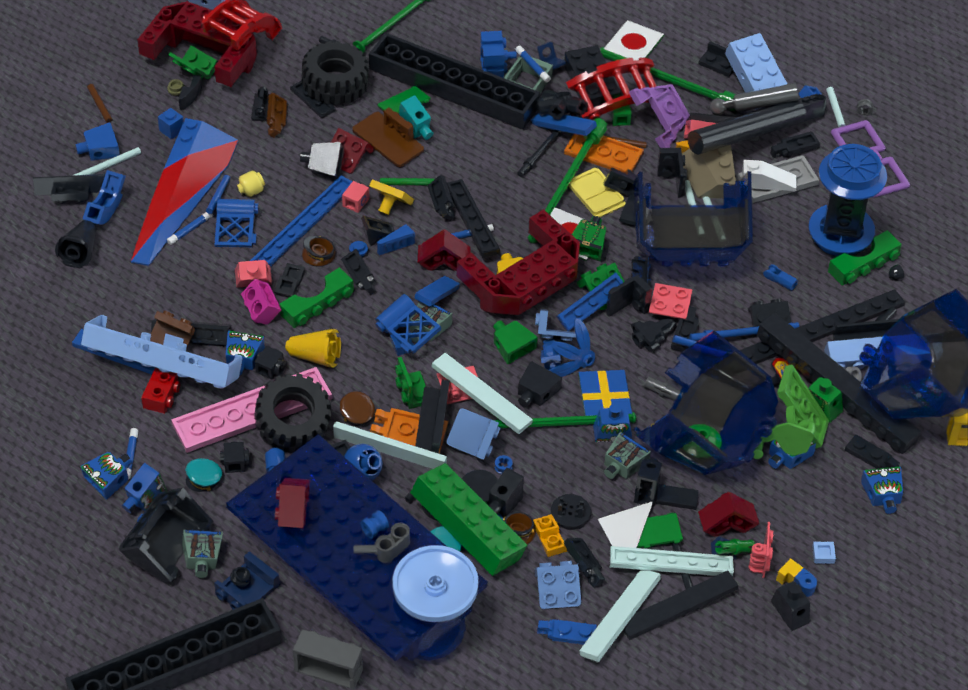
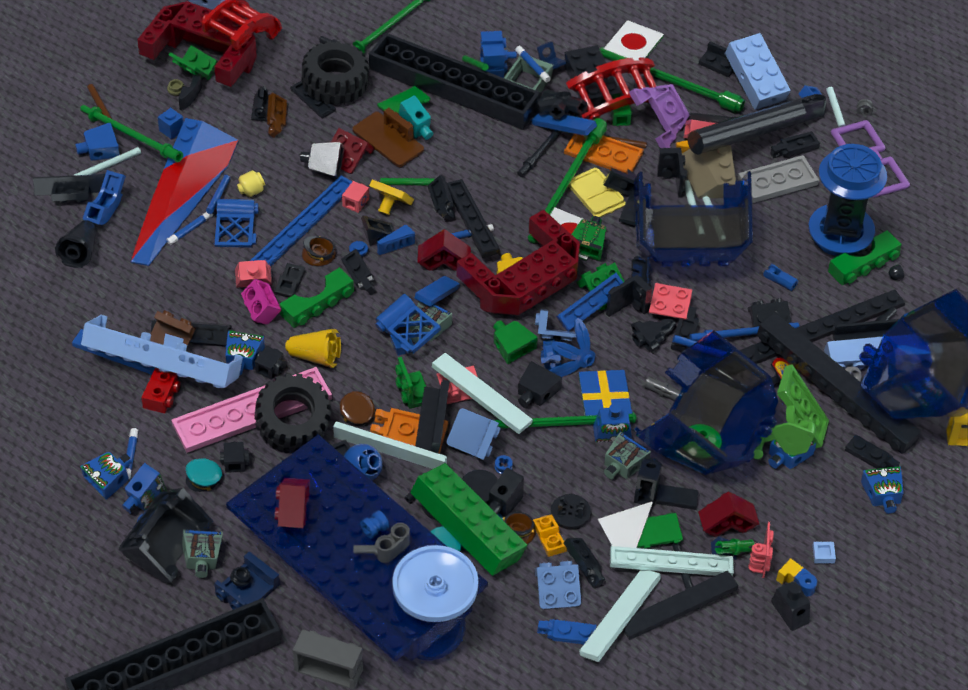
blue brick [265,448,286,478] -> none
dark grey piece [710,83,799,116] -> none
white slope [741,160,796,191] -> none
green torso [808,377,843,423] -> none
none -> green bar [80,105,183,162]
none -> green bar [462,55,489,71]

